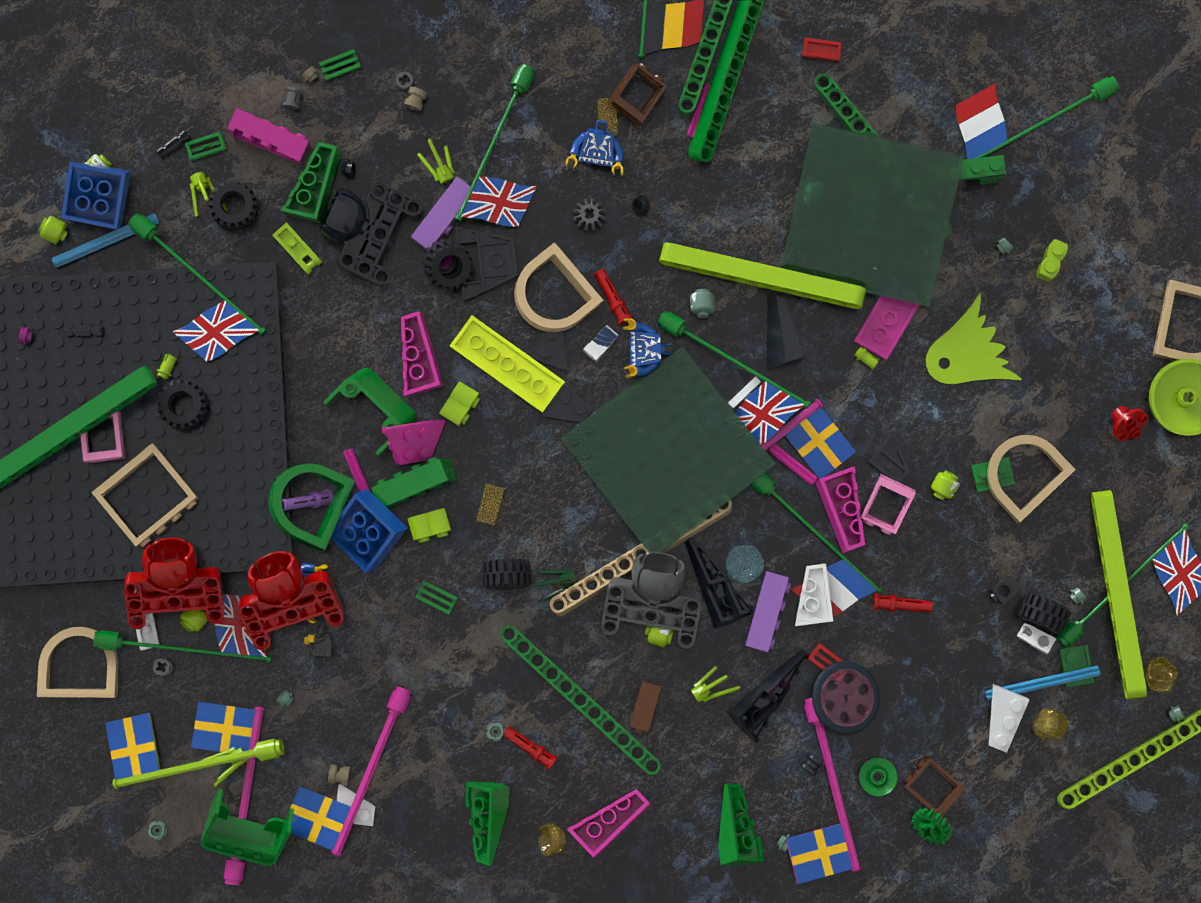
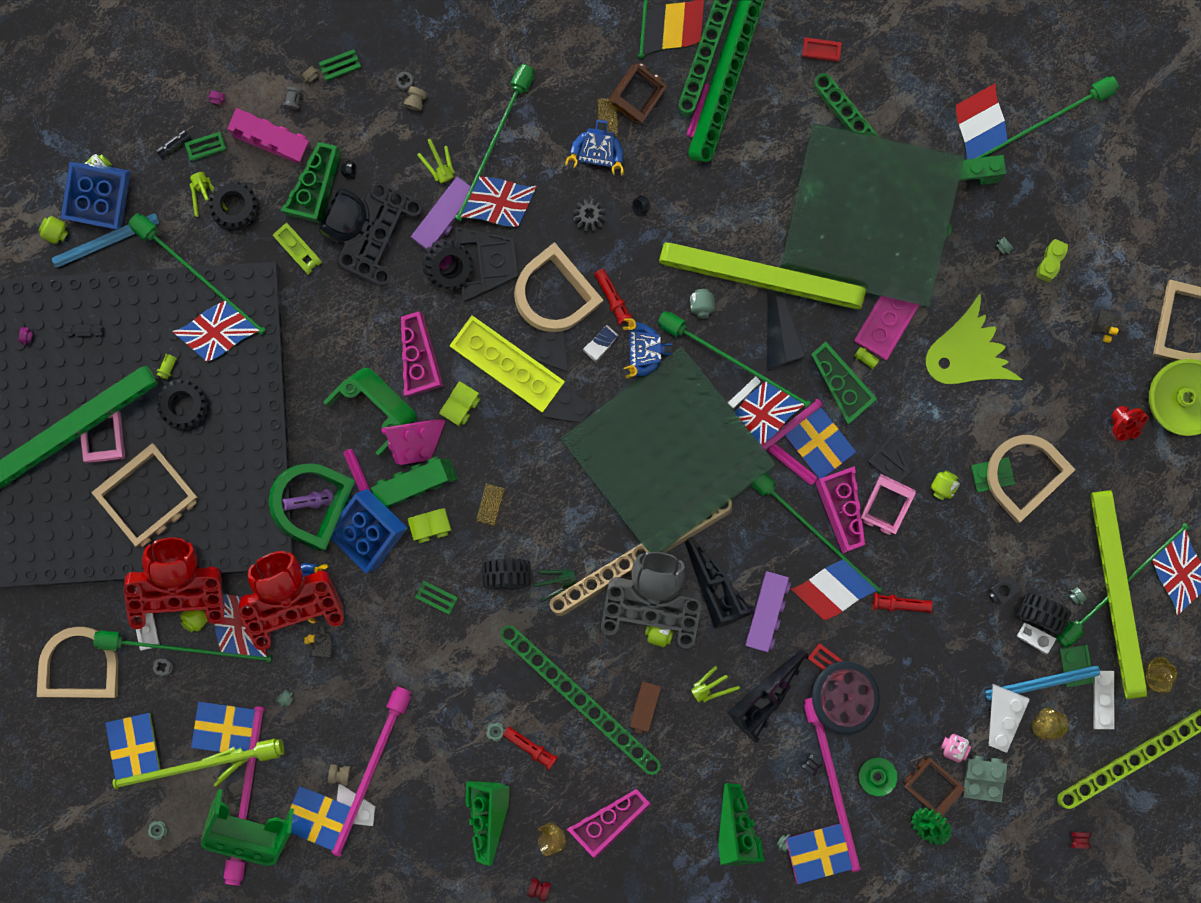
clear light blue dish [726,545,764,582] -> none
white wing [795,564,833,626] -> none
sand green plate [1169,705,1185,723] -> none
none -> magenta plate [207,91,226,105]
none -> dark red wheel [527,878,551,902]
none -> green wedge [812,342,877,425]
none -> bright pink head [941,734,971,763]
none -> sand green plate [962,755,1007,802]
none -> dark red wheel [1071,832,1091,849]
none -> clear smoke piece [1093,308,1127,343]
none -> white plate [1093,671,1114,729]

